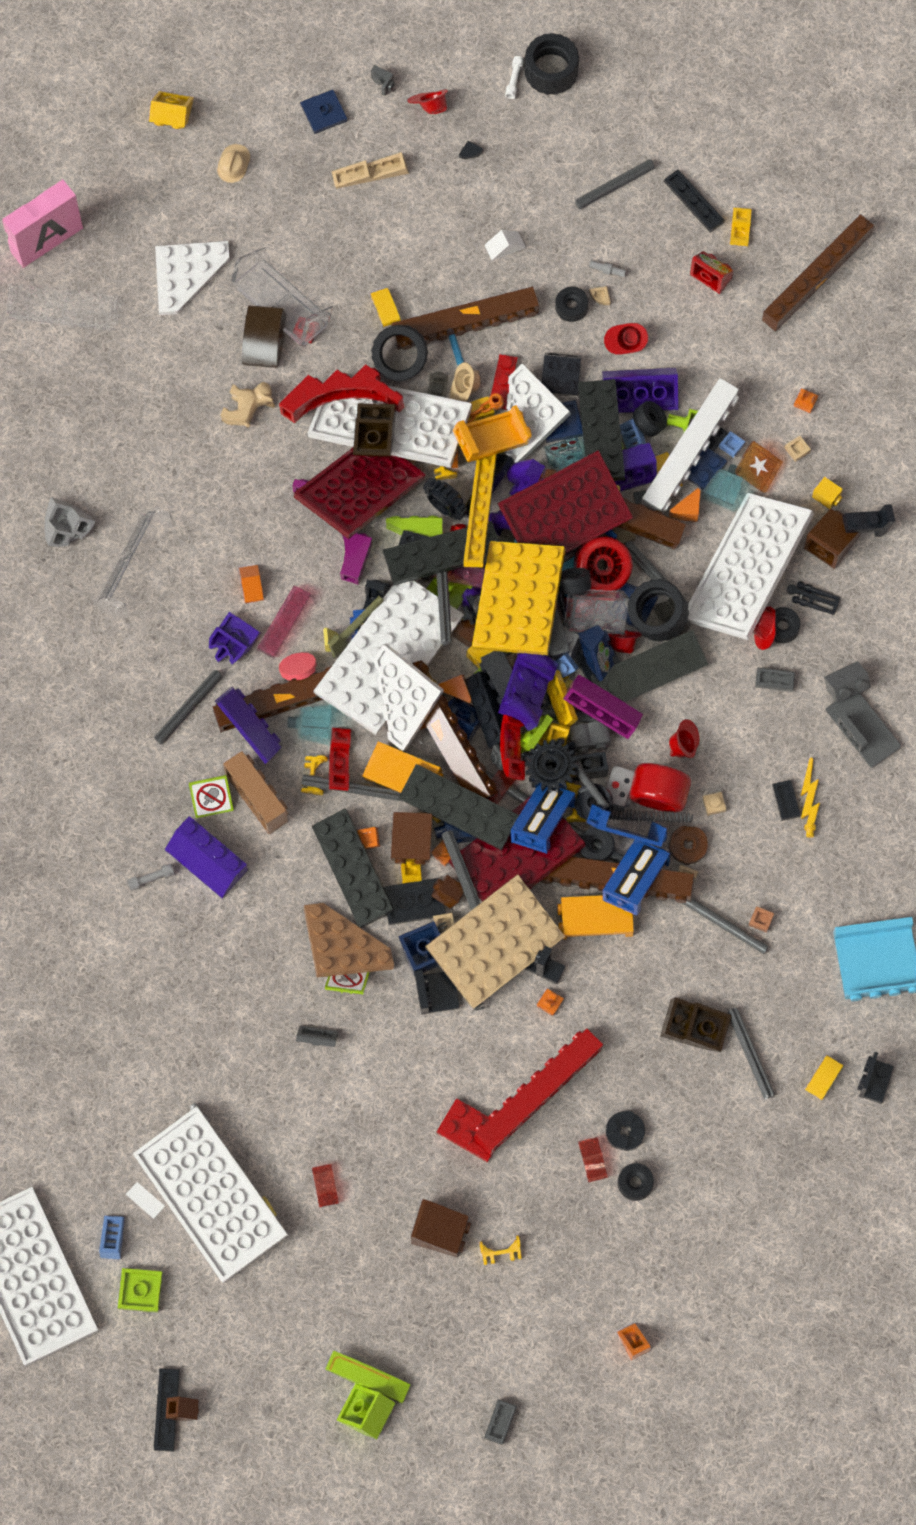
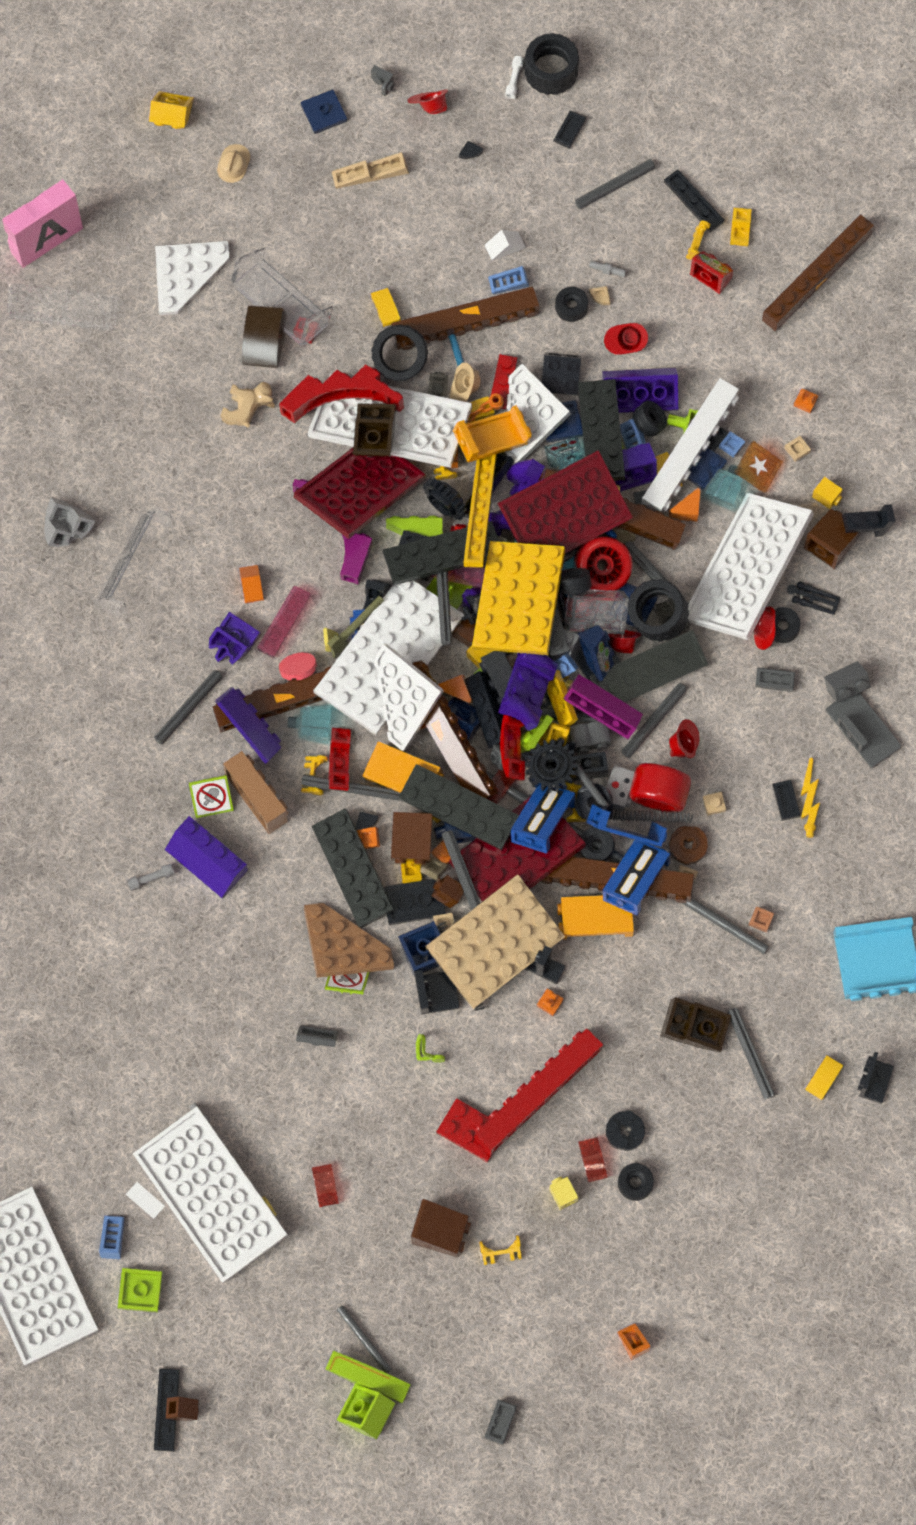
none -> dark grey bar [337,1305,392,1373]
none -> black tile [356,812,378,830]
none -> lime piece [416,1034,445,1063]
none -> dark tan plate [420,856,448,881]
none -> medium blue slope [488,266,529,294]
none -> light yellow brick [549,1177,578,1210]
none -> black tile [554,111,586,149]
none -> dark grey axle [622,683,686,758]
none -> yellow piece [686,221,710,260]

